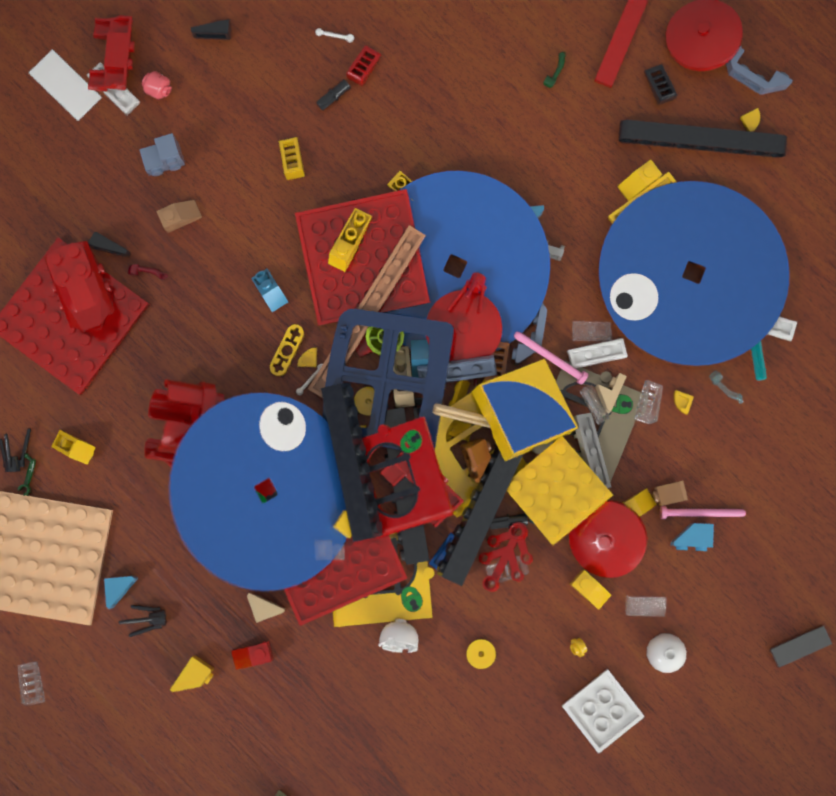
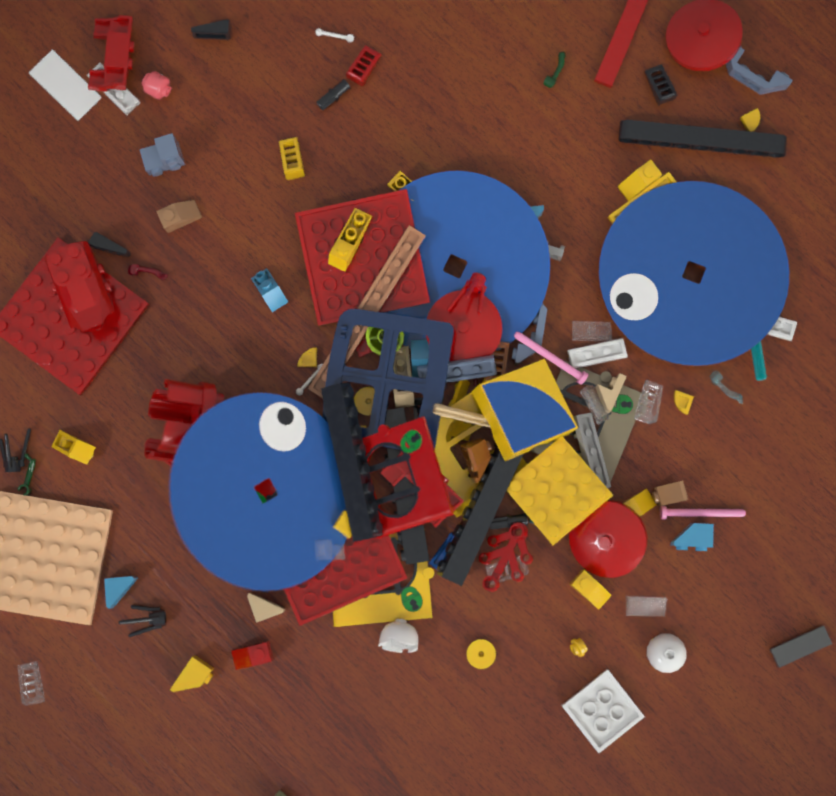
yellow beam [270,324,305,377] -> none

